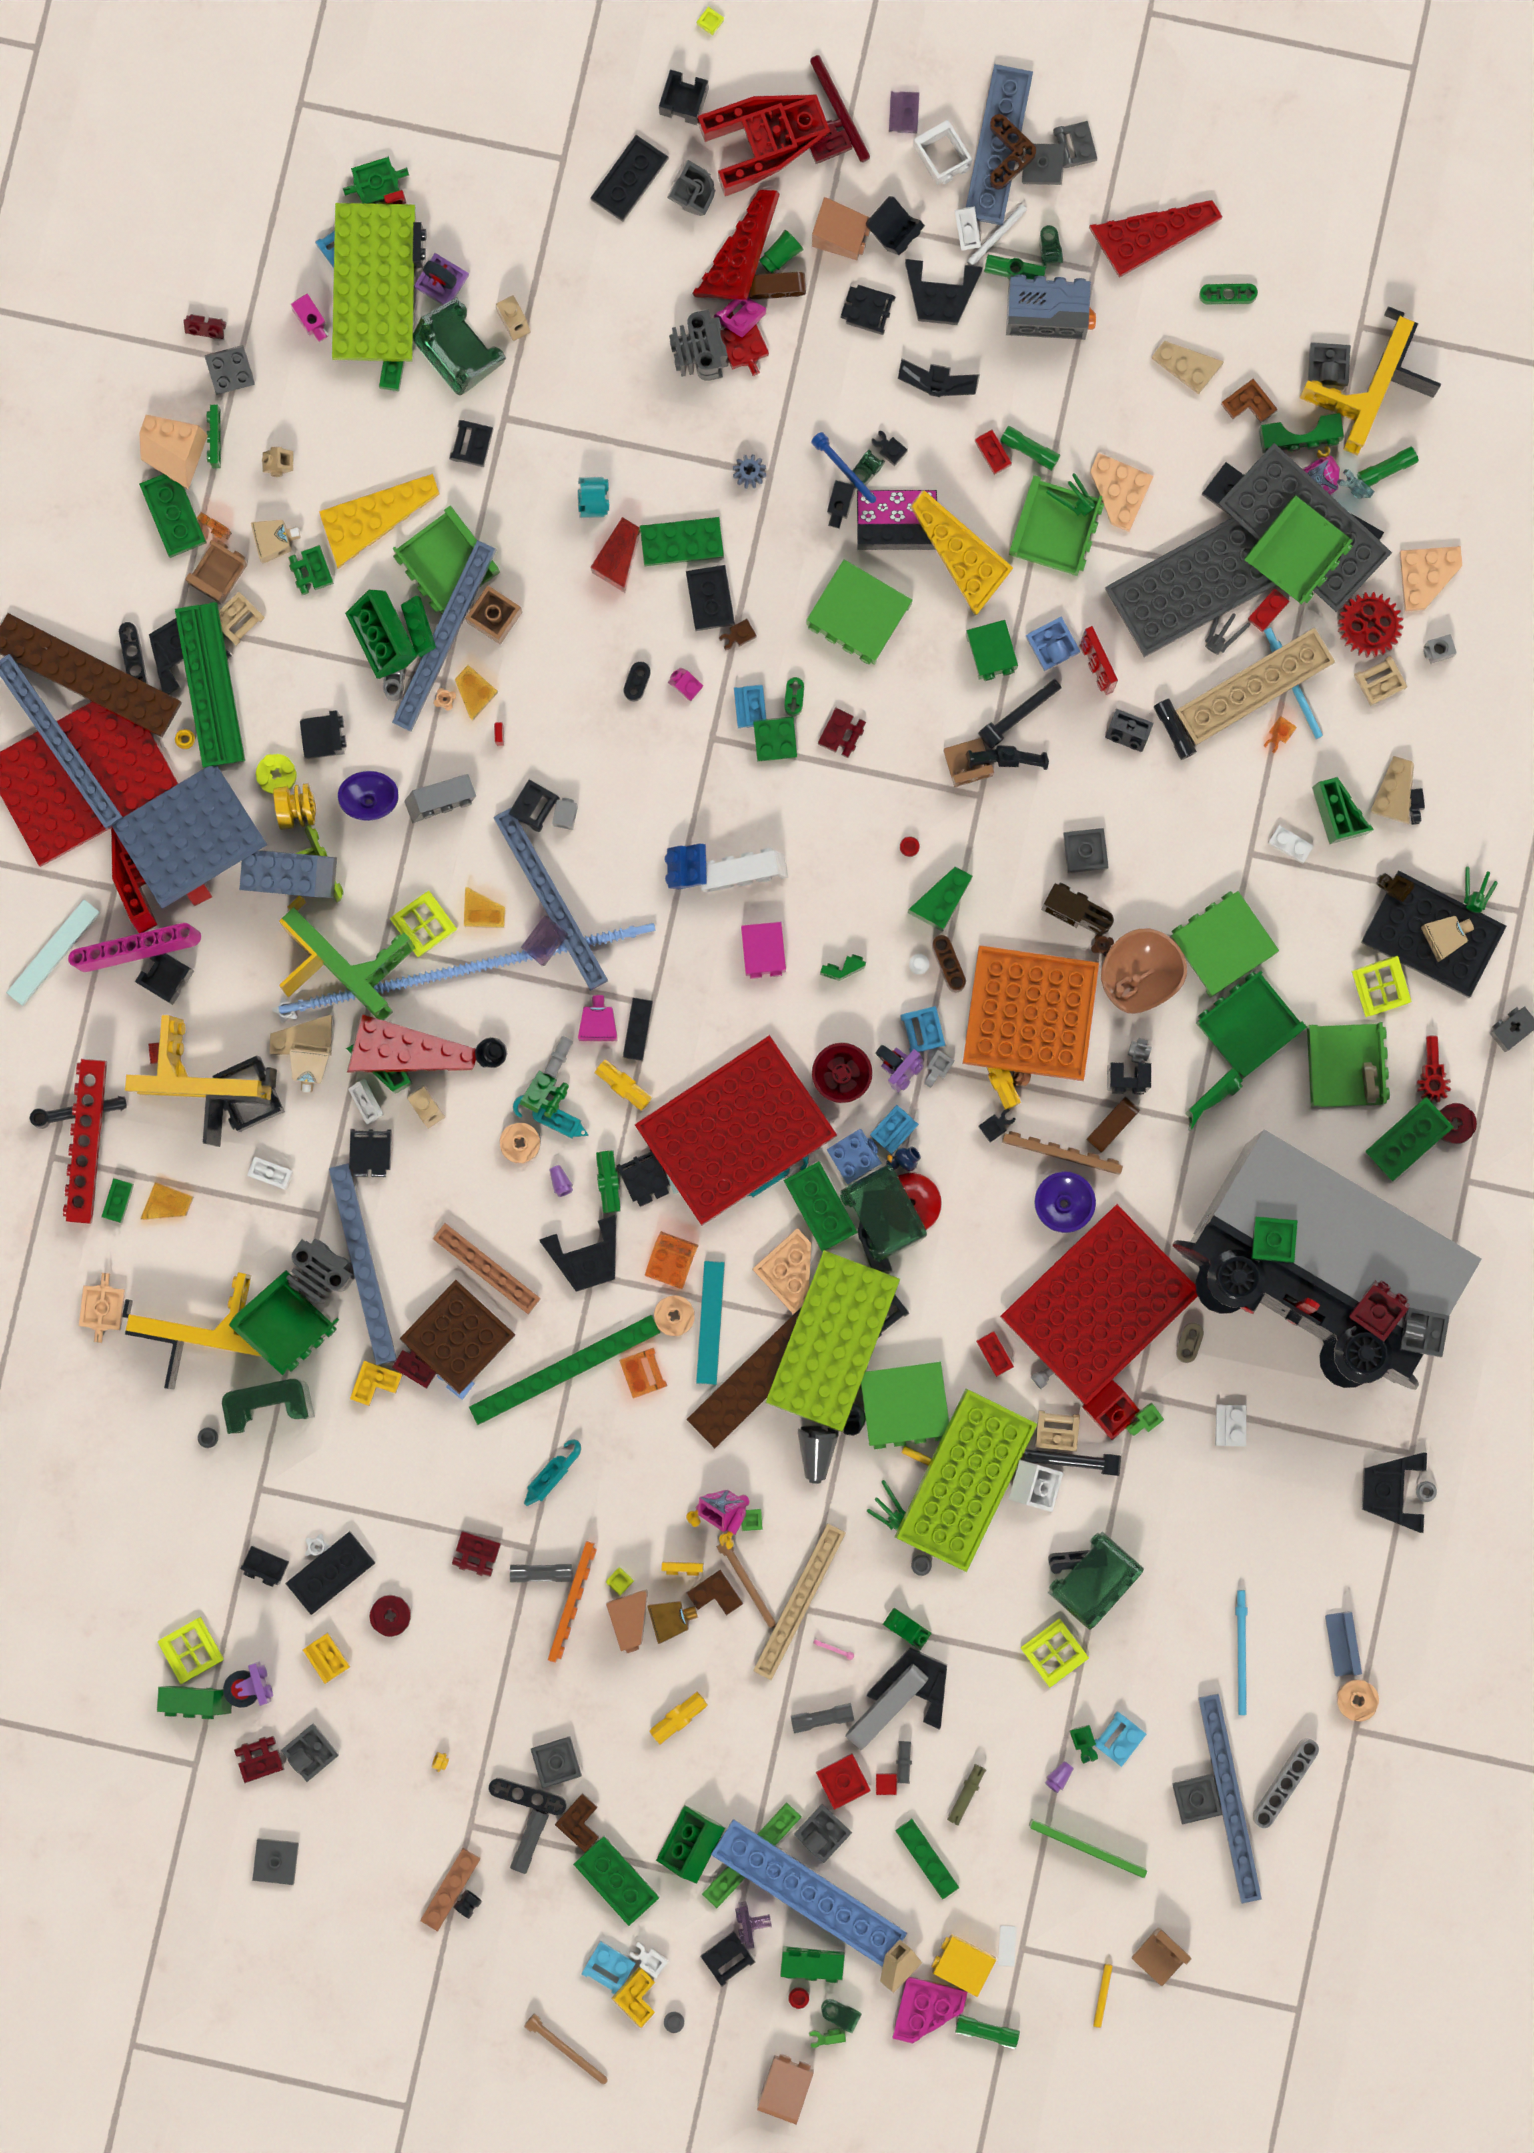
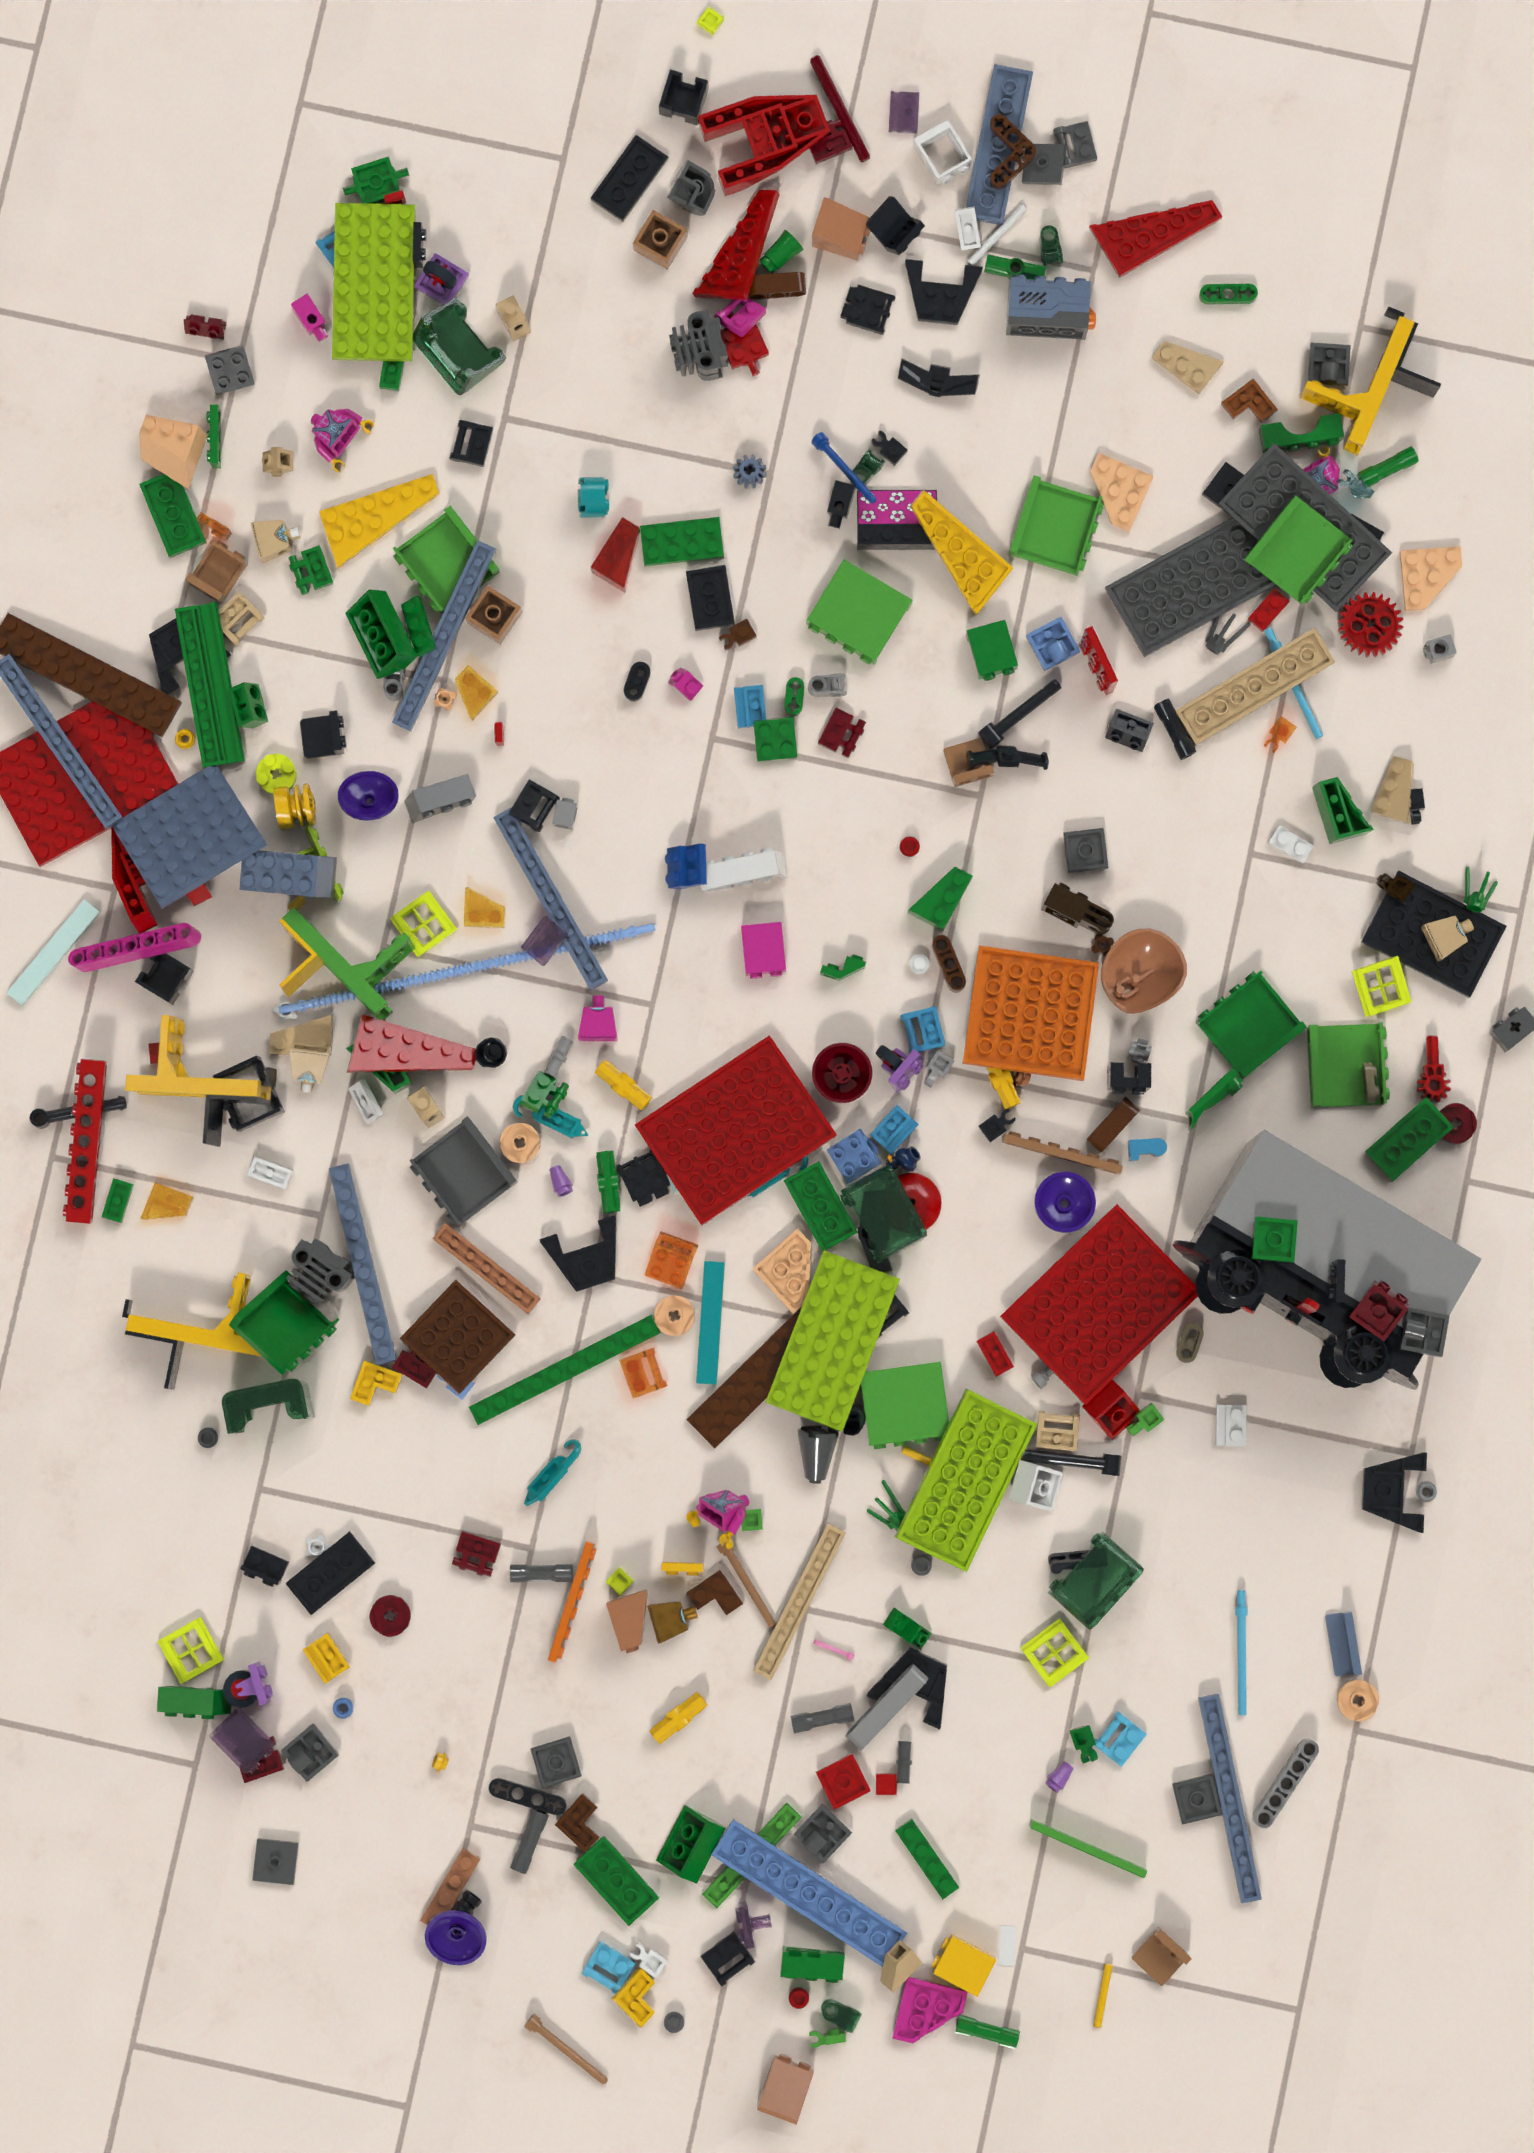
light nougat plate [79,1273,125,1343] -> none
black beam [119,622,148,684] -> none
black plate [349,1129,392,1177] -> none
black plate [623,998,653,1061] -> none
olive pin [947,1764,986,1826] -> none
red plate [975,430,1012,475] -> none
green axle [1000,426,1061,471] -> none
green plant [1046,473,1096,517] -> none
bright green panel [1170,891,1279,998] -> none
tan plate [1354,656,1407,706] -> none
none -> clear purple slope [209,1707,276,1774]
none -> green brick [229,682,268,729]
none -> dark pink torso [311,409,374,473]
none -> medium blue plate [333,1698,354,1719]
none -> dark grey panel [409,1116,518,1226]
none -> dark purple dish [425,1910,487,1965]
none -> medium nougat brick [633,210,688,270]
none -> light grey piece [808,673,847,697]
none -> dark azure leg [1128,1138,1167,1161]
none -> black plate [1328,1259,1346,1304]

